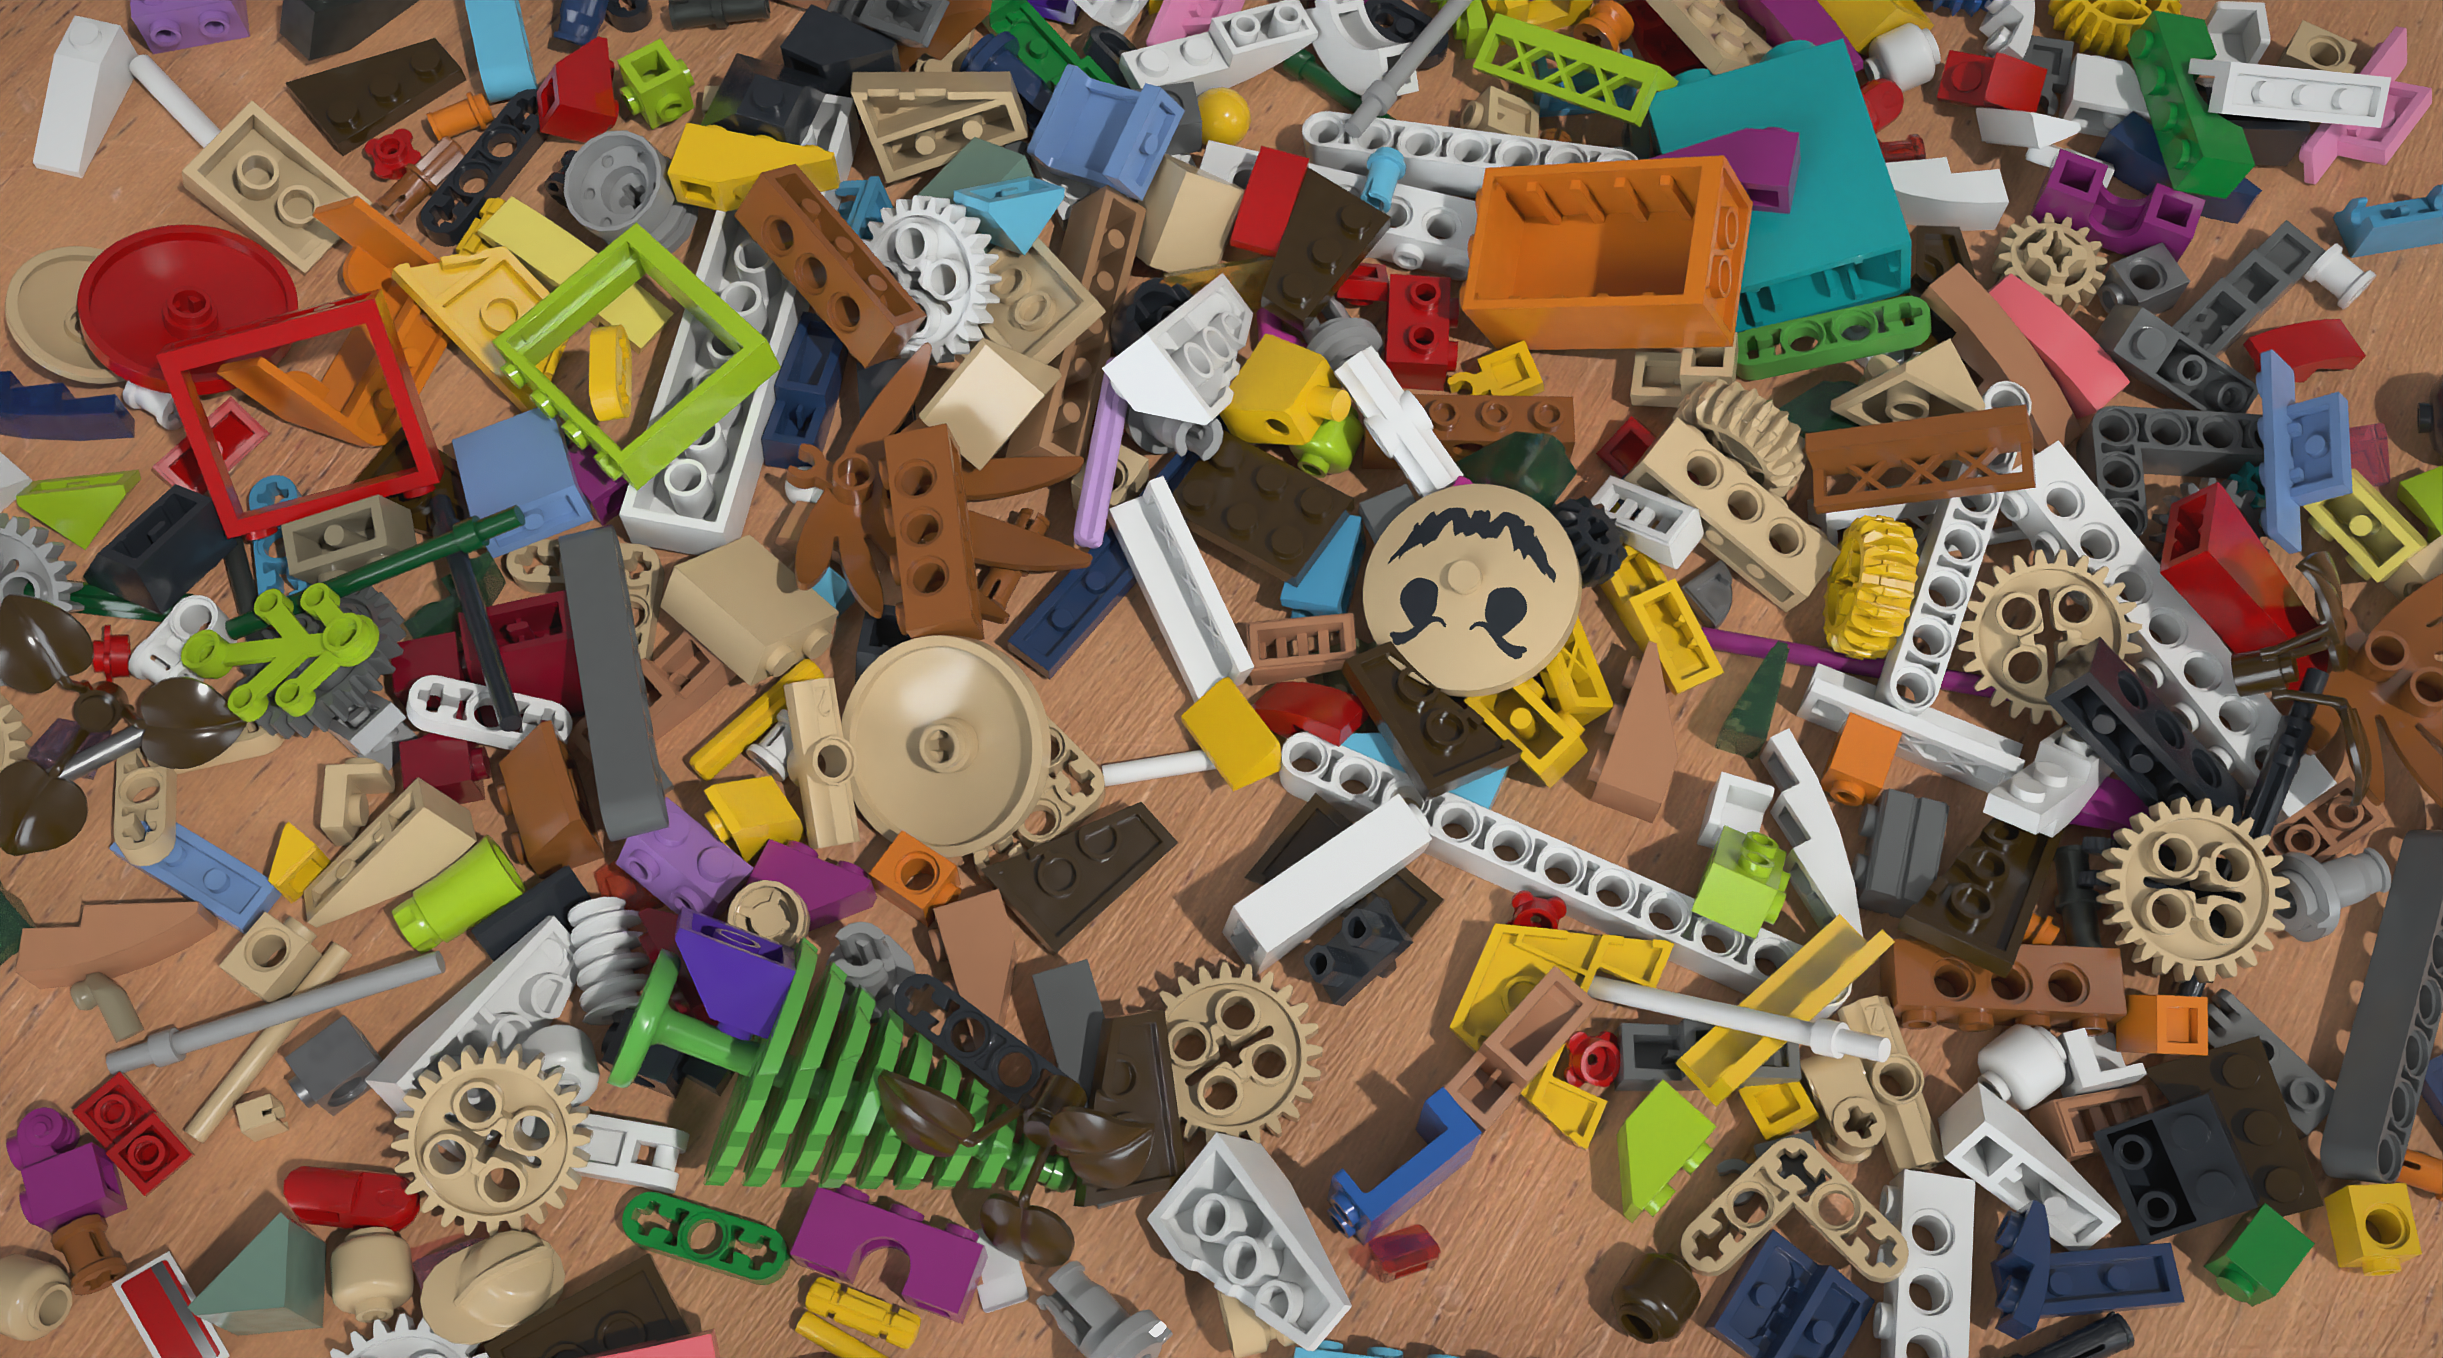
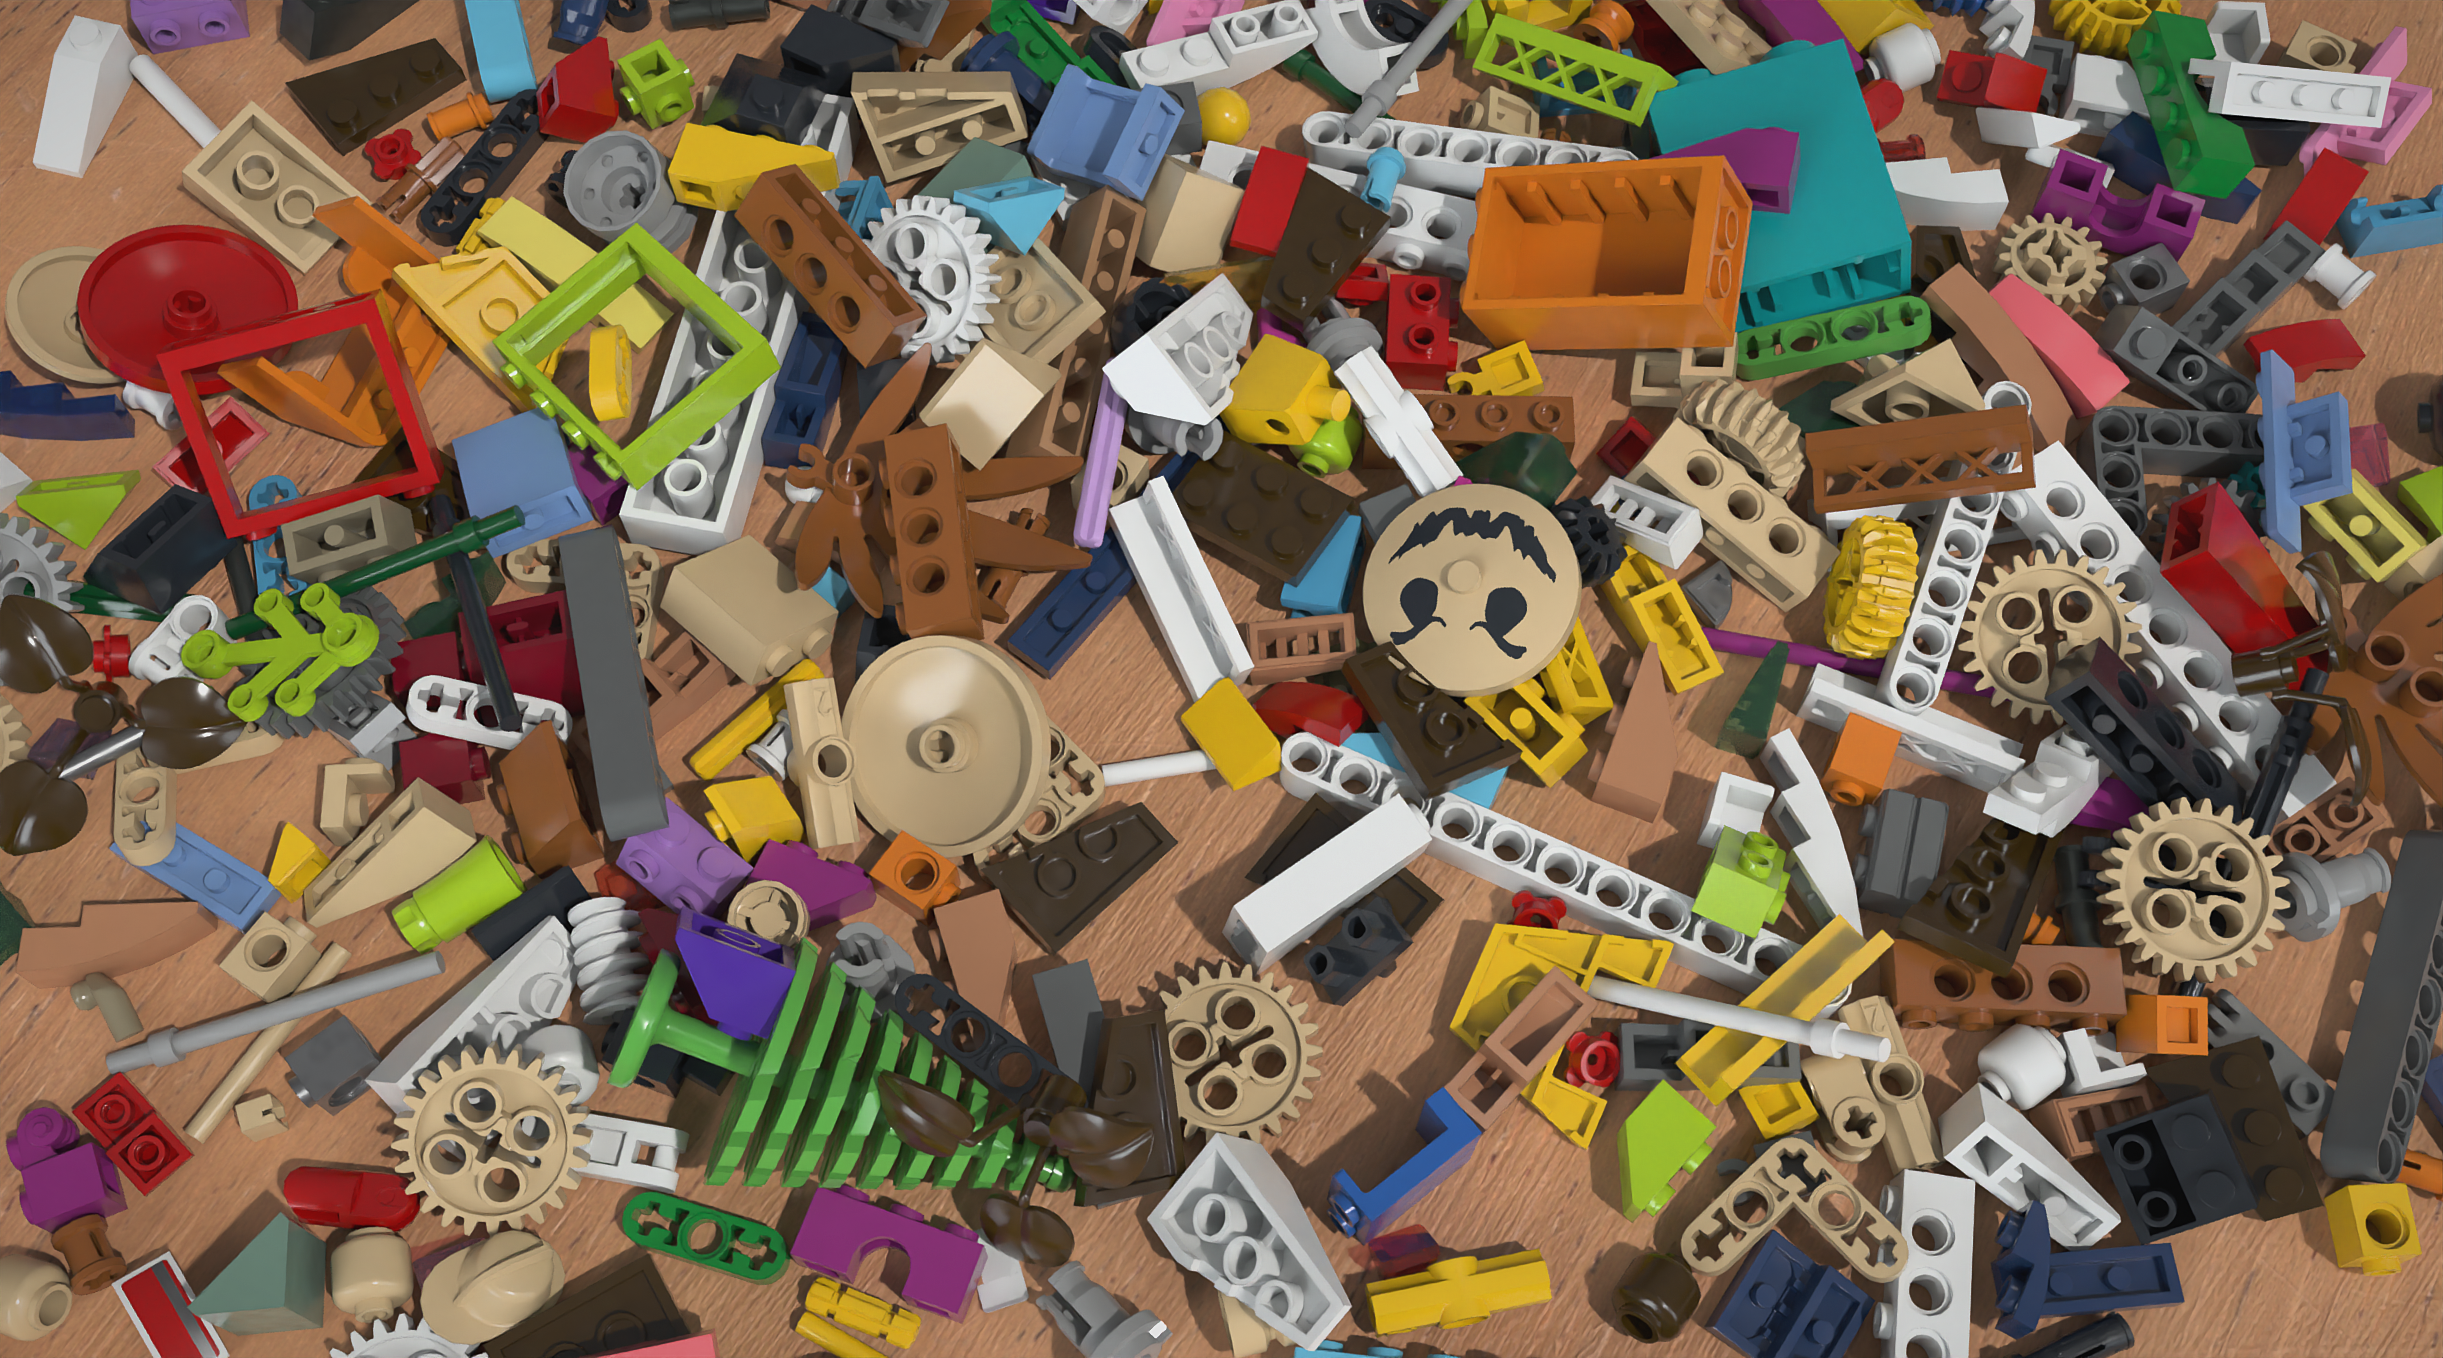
green brick [2204,1203,2315,1307] -> none
none -> yellow piece [1365,1248,1552,1338]
none -> red slope [2263,147,2369,246]

